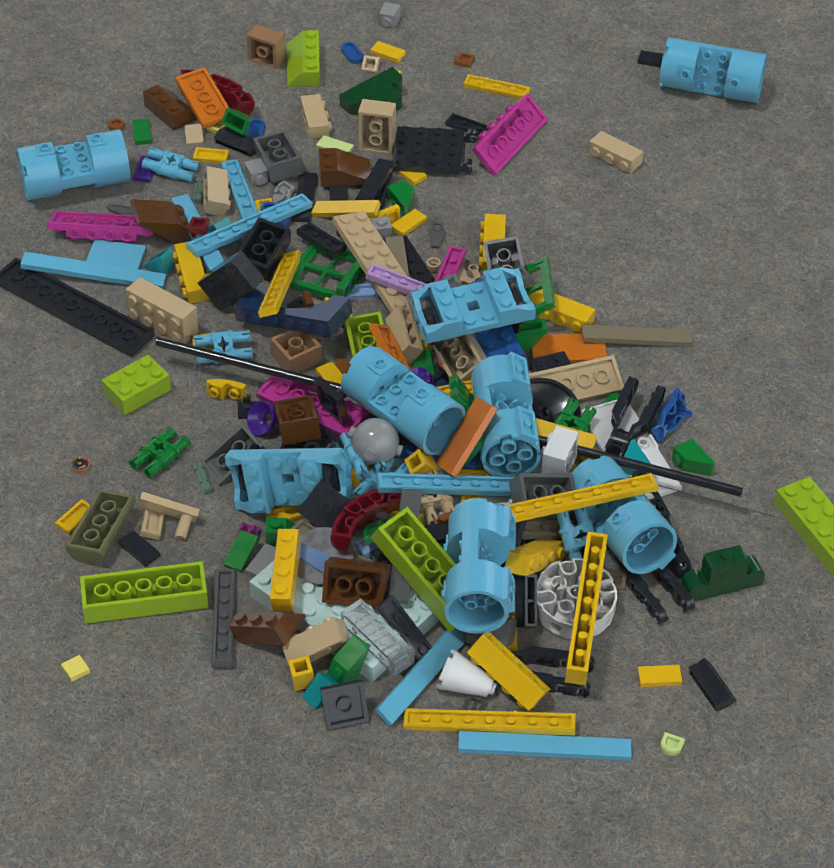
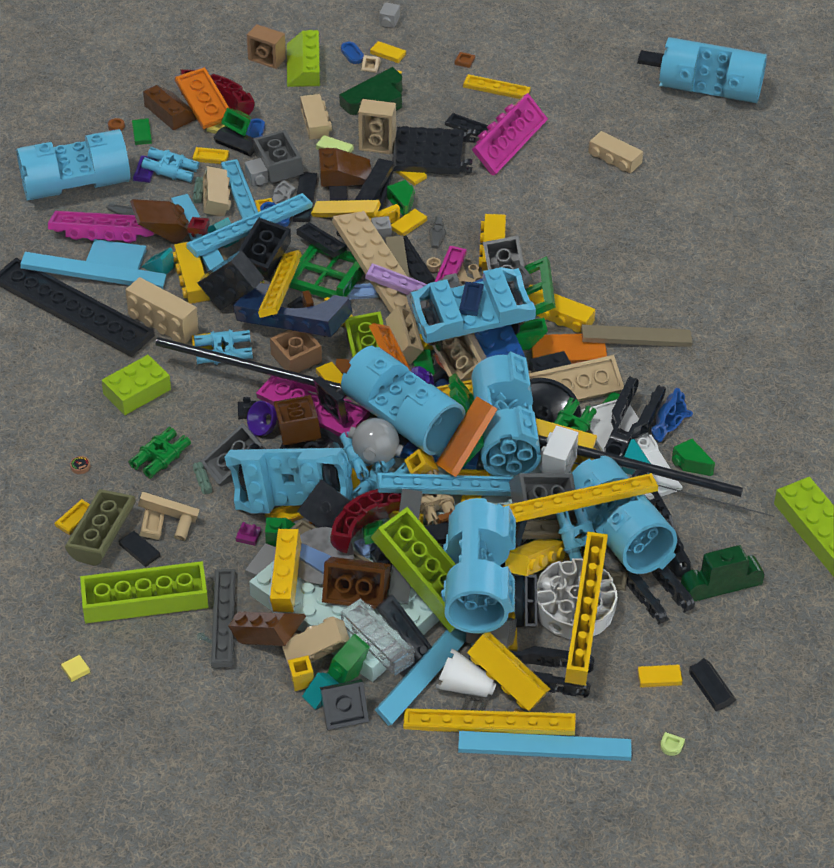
tan slope [185,124,204,145] -> none
yellow slope [206,379,247,401] -> none
green tile [223,530,260,573] -> none
none -> dark blue tile [459,281,484,316]

